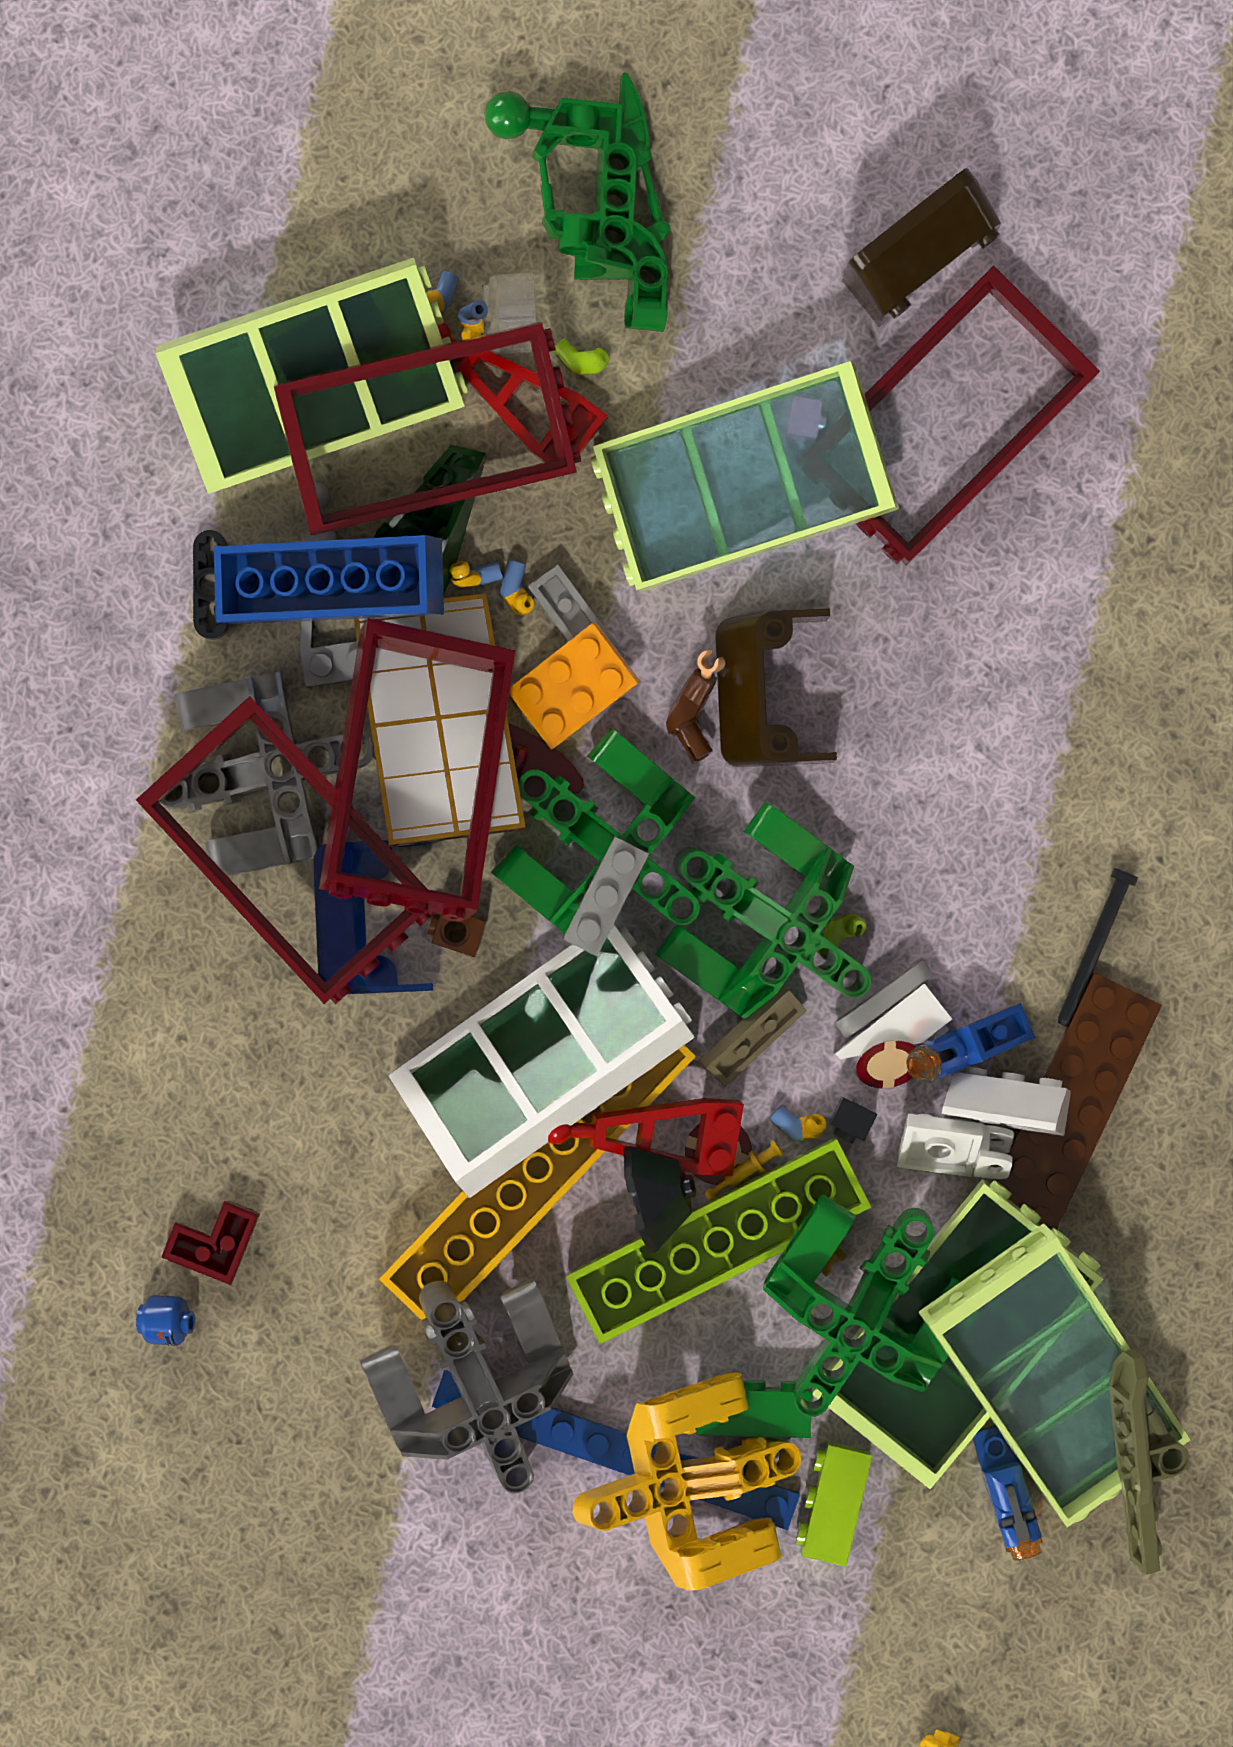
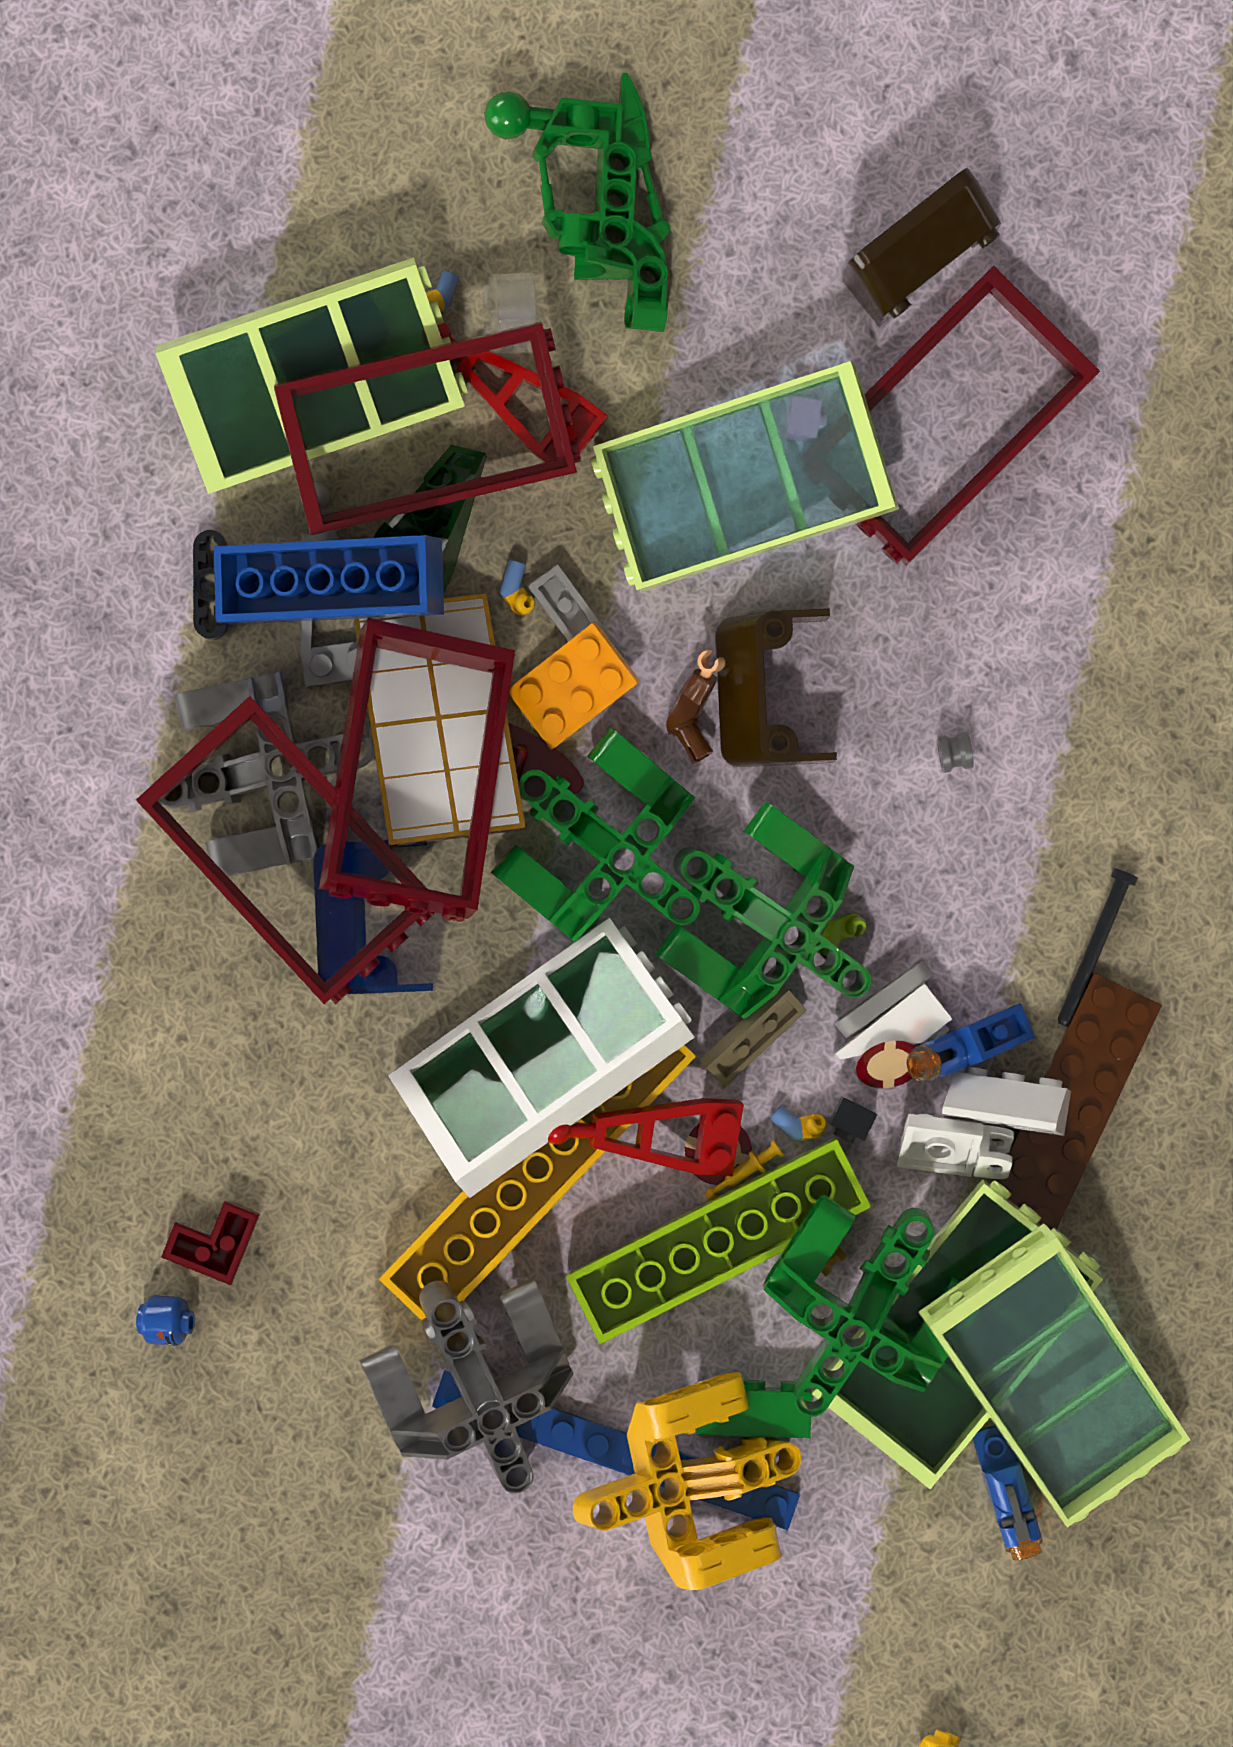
reddish brown brick [427,913,487,958] -> none
arm [450,560,503,587] -> none
medium blue arm [457,300,488,340] -> none
lime arm [553,338,609,375] -> none
light grey plate [562,837,649,956] -> none
black slope [624,1146,696,1253] -> none
lime brick [795,1440,873,1567] -> none
olive piece [1109,1349,1190,1575] -> none
none -> flat silver wheel [937,731,974,773]

